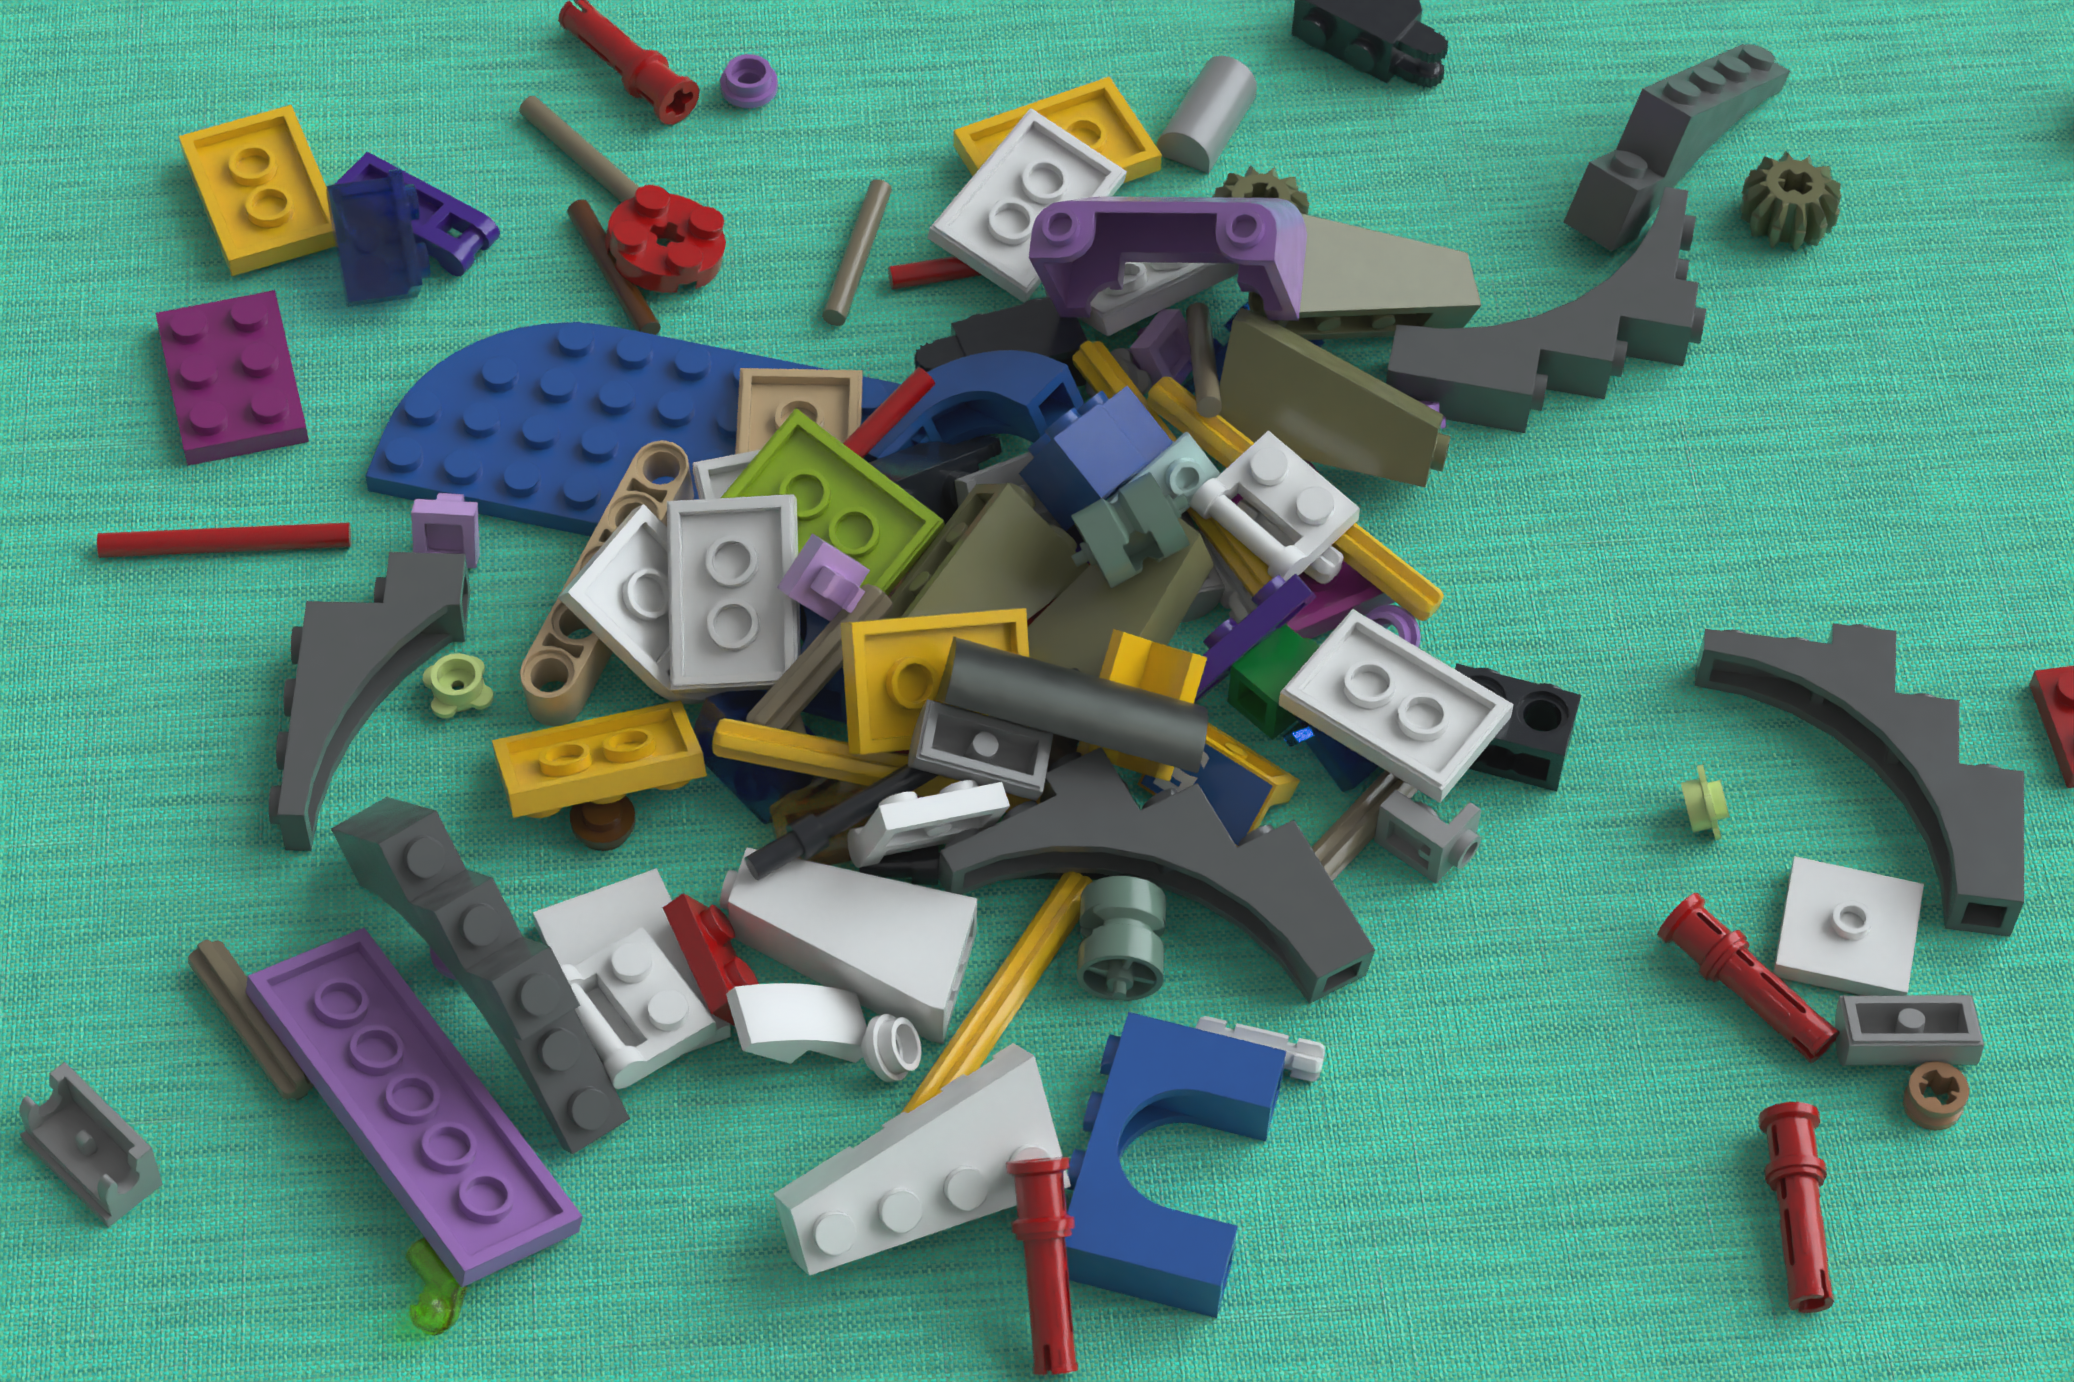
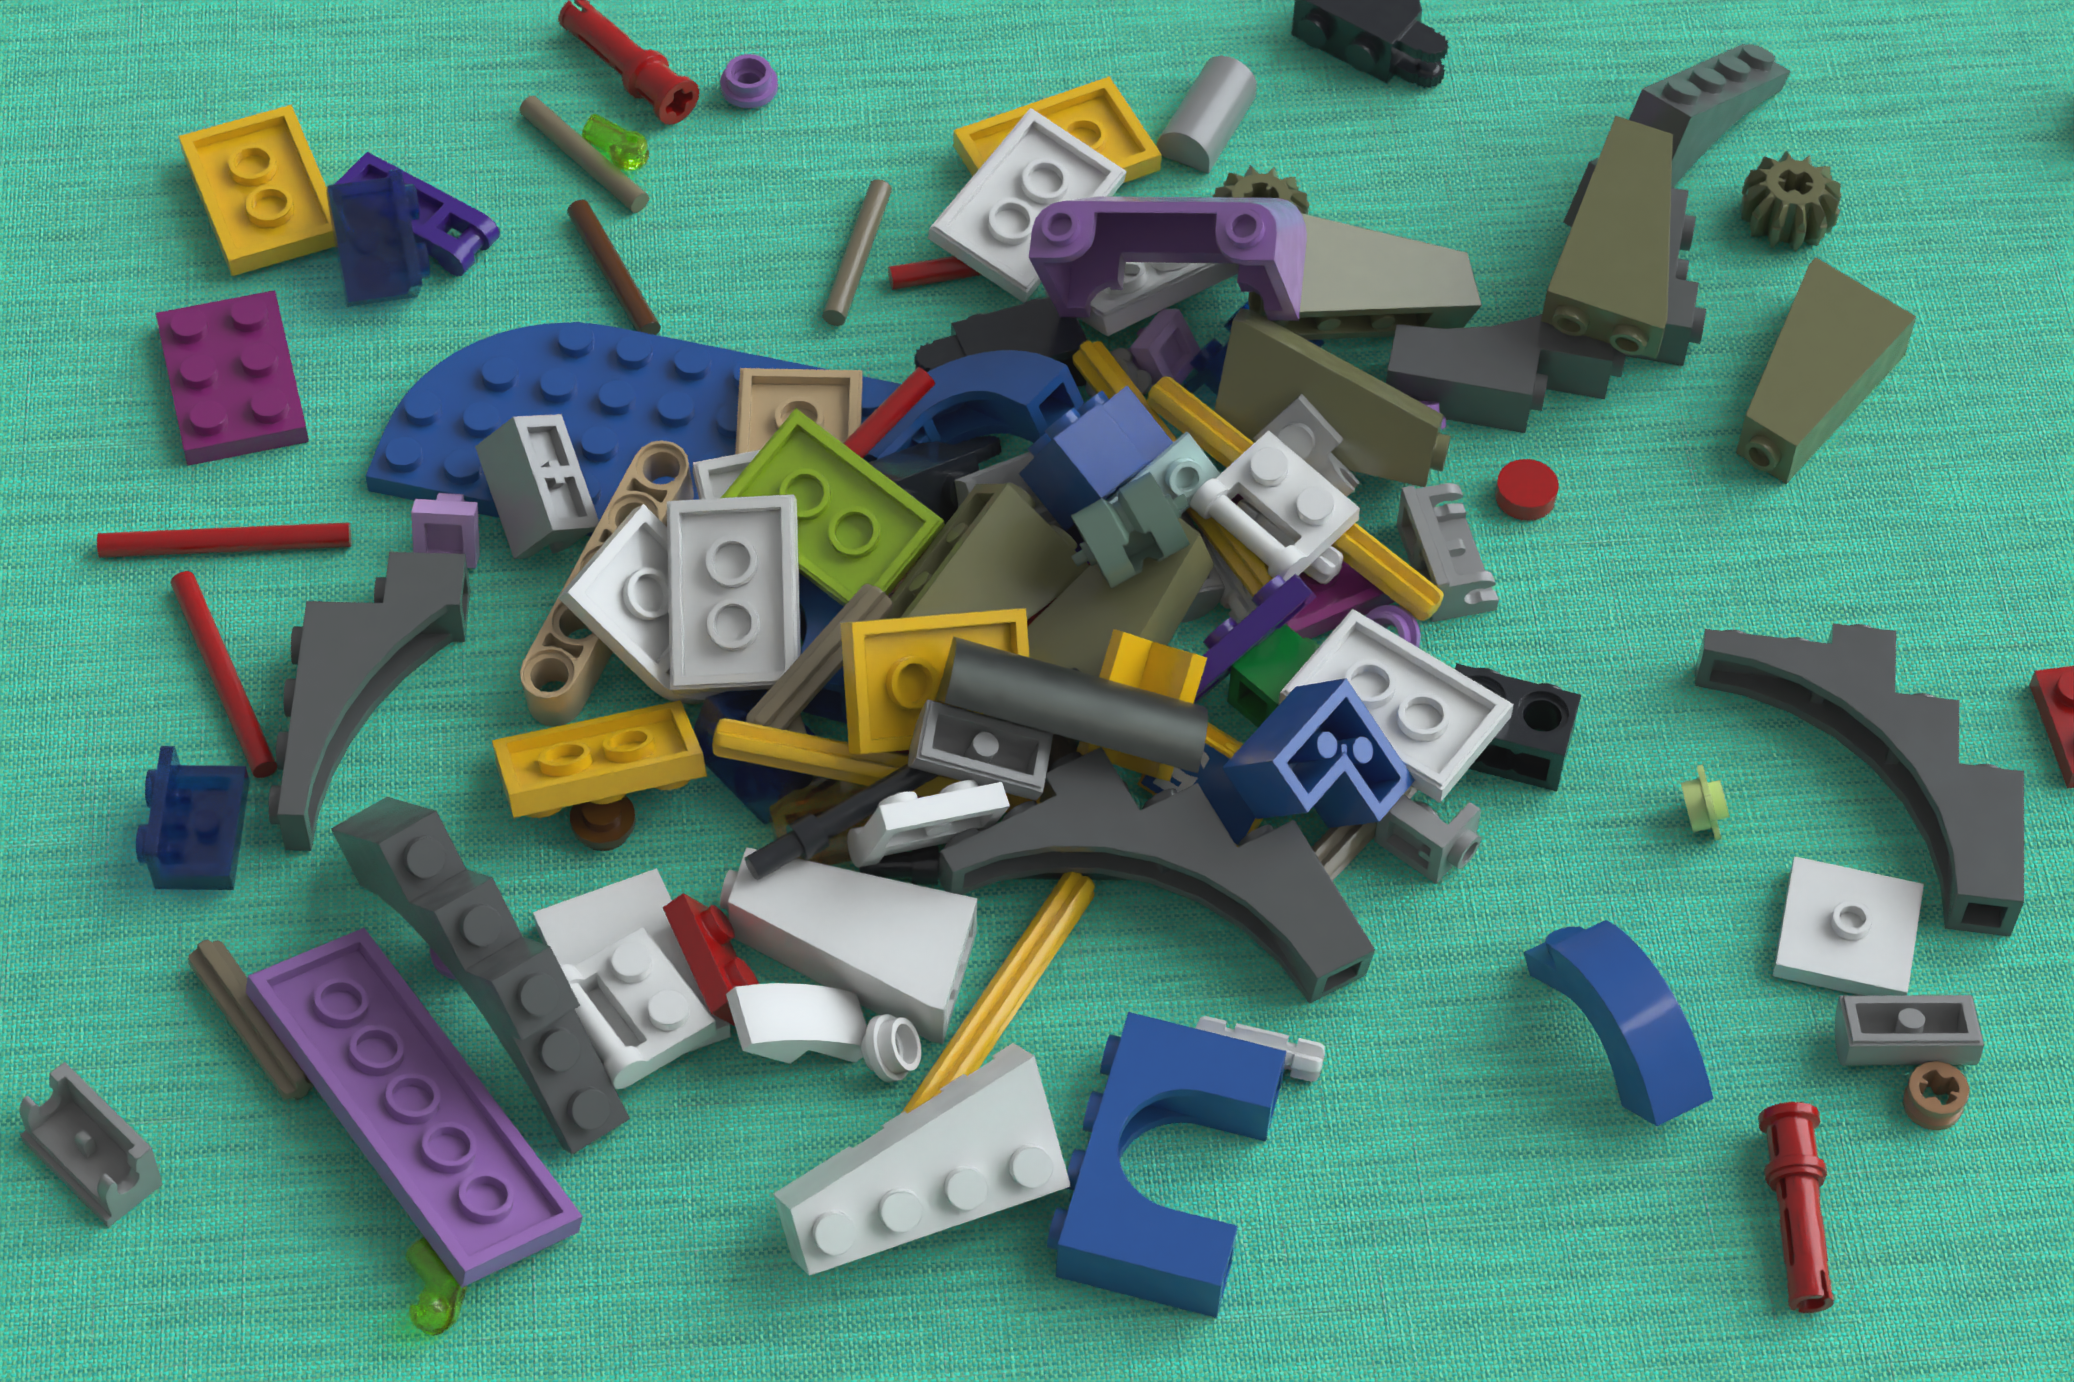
yellowish green plate [423,653,494,718] -> none
red plate [605,185,726,293] -> none
lavender tile [777,533,870,622] -> none
red pin [1006,1157,1079,1375] -> none
sand green wheel [1077,876,1166,1001] -> none
dark tan bar [1186,302,1222,418] -> none
red pin [1657,893,1840,1063] -> none
none -> clear blue bracket [136,746,250,890]
none -> red bar [170,571,277,778]
none -> light grey hinge [475,414,599,559]
none -> clear neon green arm [582,114,649,172]
none -> blue brick [1222,678,1415,828]
none -> light grey plate [1253,394,1359,497]
none -> light grey hinge [1396,483,1499,622]
none -> red tile [1495,459,1559,521]
none -> blue arch [1523,920,1714,1126]
none -> olive slope [1541,116,1673,359]
none -> olive slope [1736,257,1916,484]

